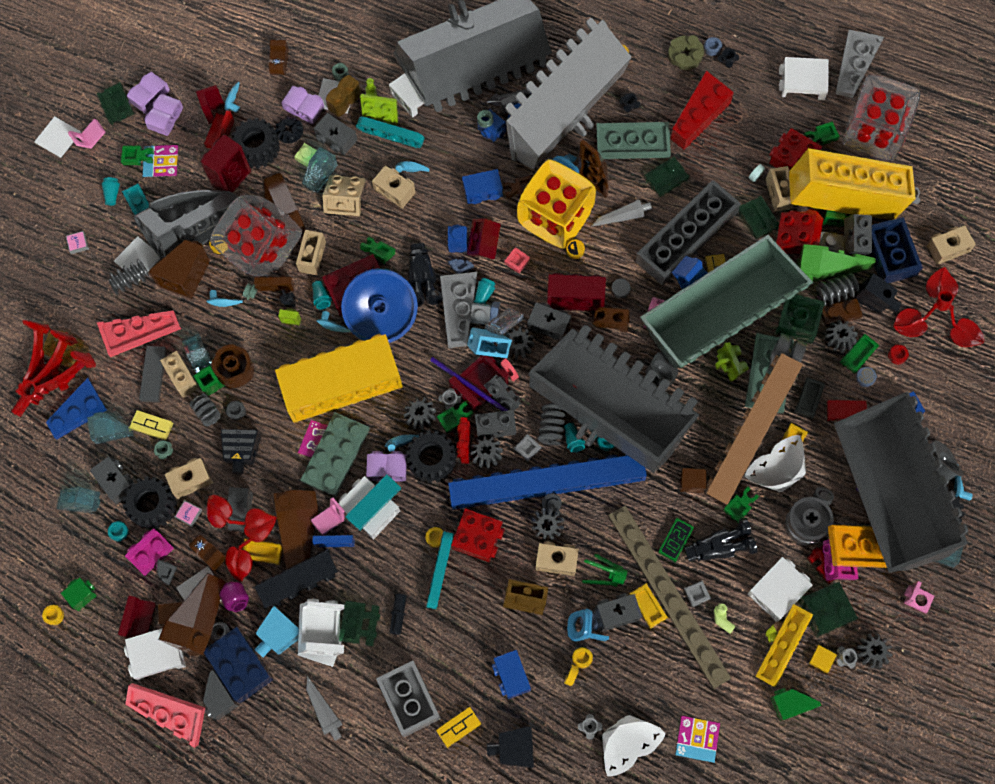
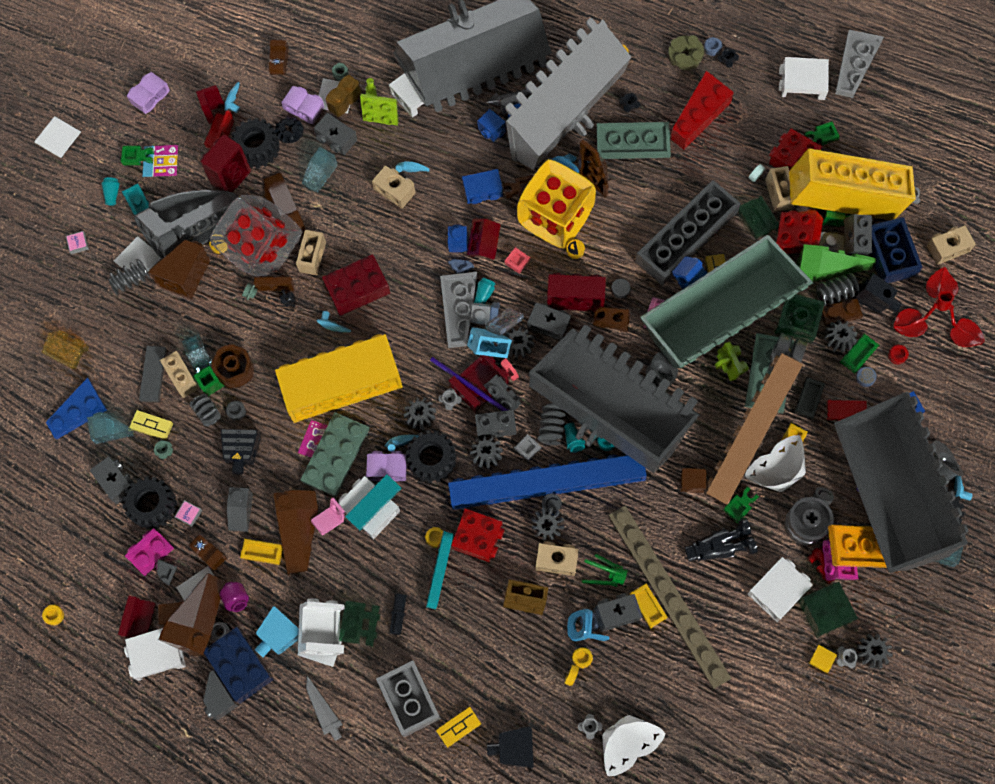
red piece [11,320,96,417] -> none
clear light blue slope [57,487,100,513] -> none
green brick [61,577,97,611] -> none
bright pink bracket [68,119,105,149] -> none
clear green plate [97,82,134,125] -> none
coral wing [97,310,181,357] -> none
teal tile [108,521,129,542] -> none
coral wing [125,683,205,748] -> none
lavender brick [145,94,183,136] -> none
tan brick [165,458,213,499] -> none
medium azure bar [206,290,243,307] -> none
red plant [207,495,277,581] -> none
black brick [254,549,338,609] -> none
lime plate [278,308,301,326] -> none
yellowish green plate [294,143,320,168] -> none
teal cone [312,281,332,310] -> none
blue tile [313,535,355,548] -> none
tan bracket [323,175,365,216] -> none
blue dish [341,268,418,343] -> none
teal beam [356,117,425,148] -> none
green plate [360,237,396,264] -> none
black piece [408,243,443,307] -> none
green plate [437,401,474,434] -> none
red plate [457,417,471,464] -> none
sand green axle [477,110,493,128] -> none
blue brick [492,650,531,699] -> none
light grey bar [591,199,652,227] -> none
clear green plate [644,157,690,198] -> none
tile [658,518,694,563] -> none
sticker [676,716,720,763] -> none
light grey tile [684,581,711,607] -> none
yellowish green arm [714,603,735,634] -> none
yellow plate [756,604,813,687] -> none
neon yellow arm [766,620,785,643] -> none
green slope [770,688,822,722] -> none
clear piece [842,75,920,160] -> none
bright pink bracket [904,581,934,614] -> none

